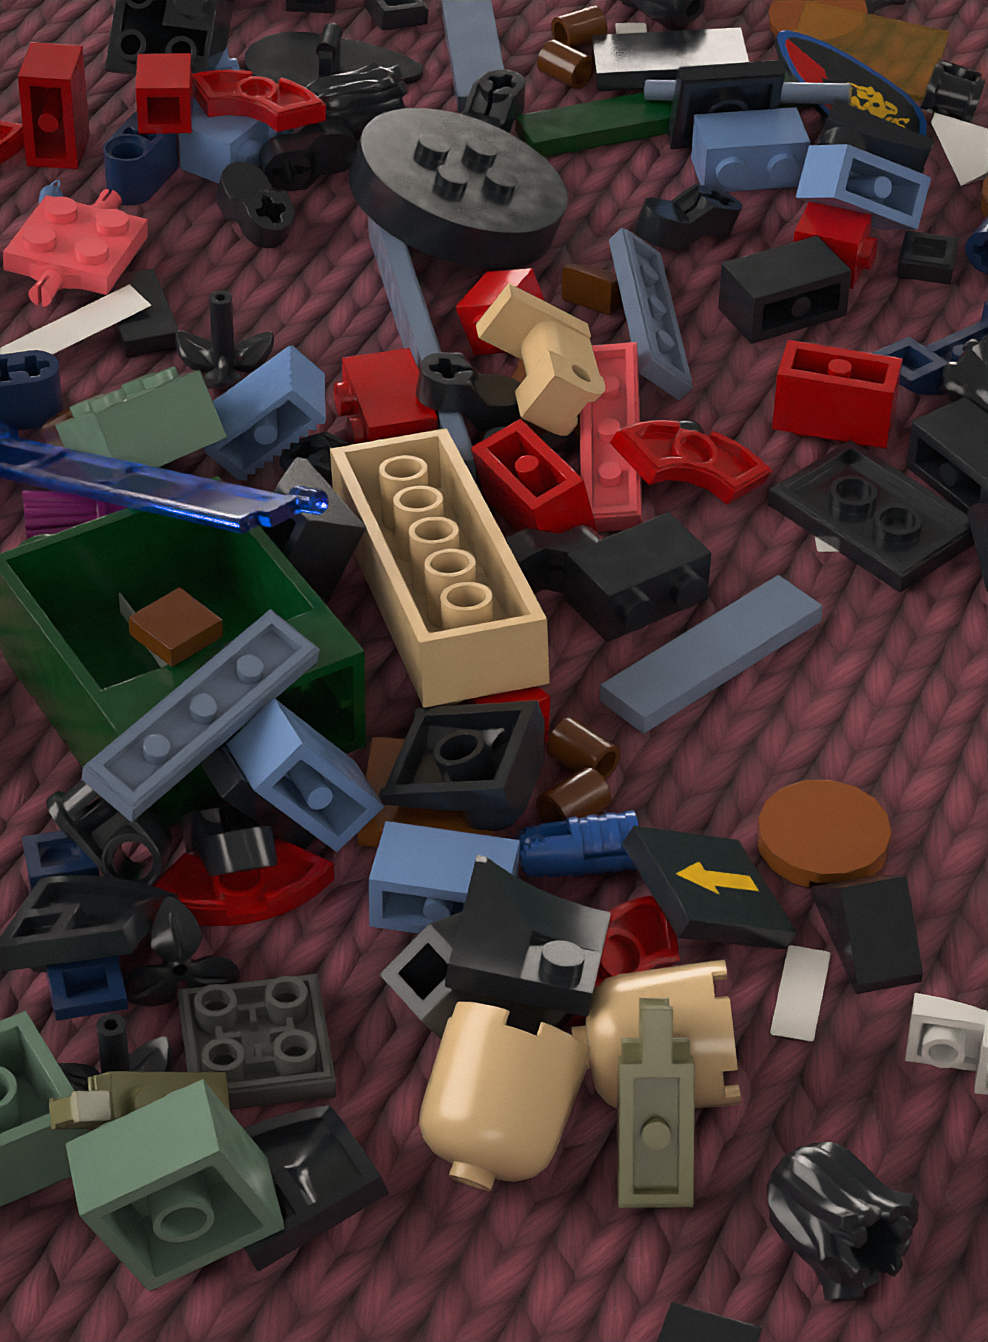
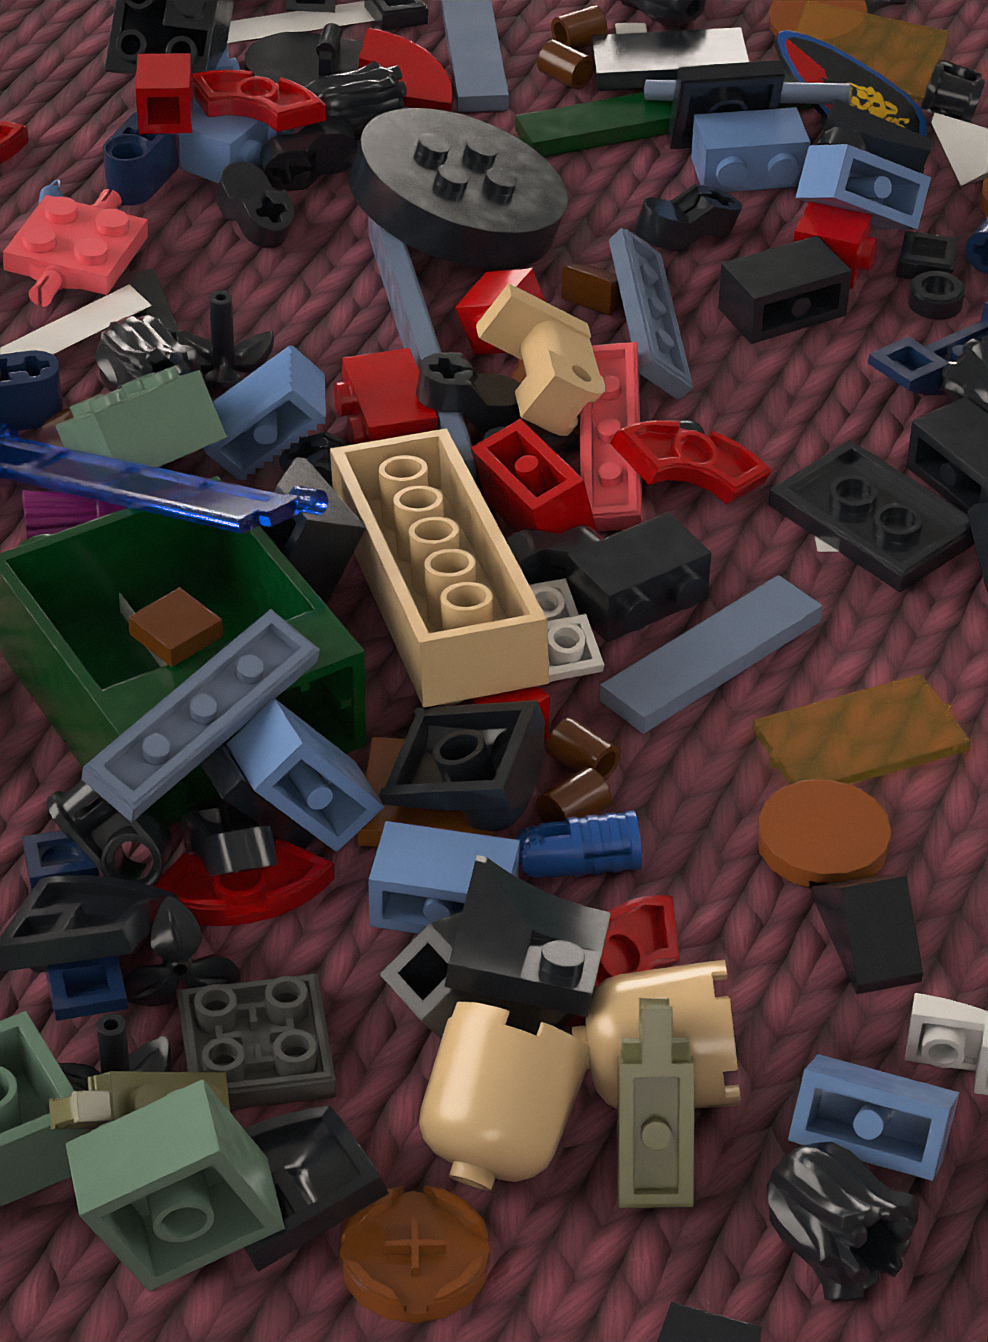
red brick [18,42,90,170] -> none
black piece [460,70,525,134] -> none
black tile [622,826,797,949] -> none
white sticker [770,945,831,1042] -> none
red brick [772,340,903,448] -> none
none -> black piece [95,315,202,392]
none -> white sticker [227,1,375,43]
none -> dark orange tile [339,1186,491,1323]
none -> red tile [358,28,452,112]
none -> white slope [530,578,604,682]
none -> clear yellow piece [752,674,971,785]
none -> medium blue brick [788,1054,960,1181]
none -> black tile [908,271,965,320]

